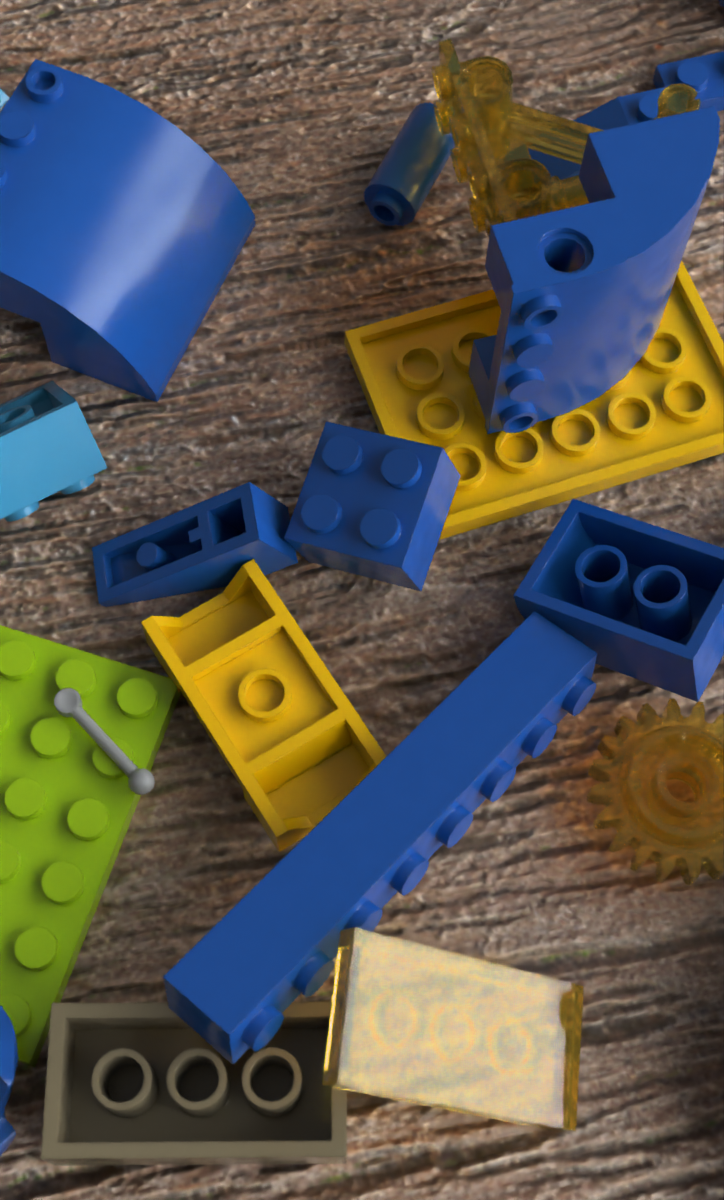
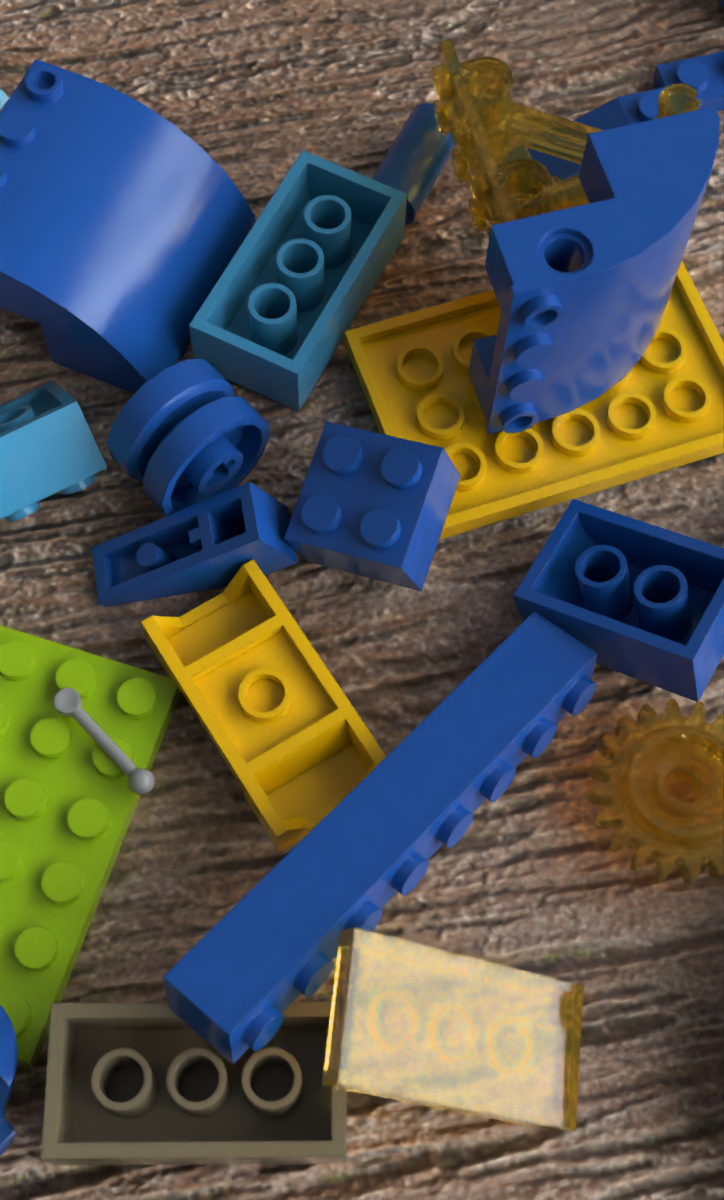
none -> blue wheel [107,359,270,516]
none -> dark azure brick [189,150,407,412]

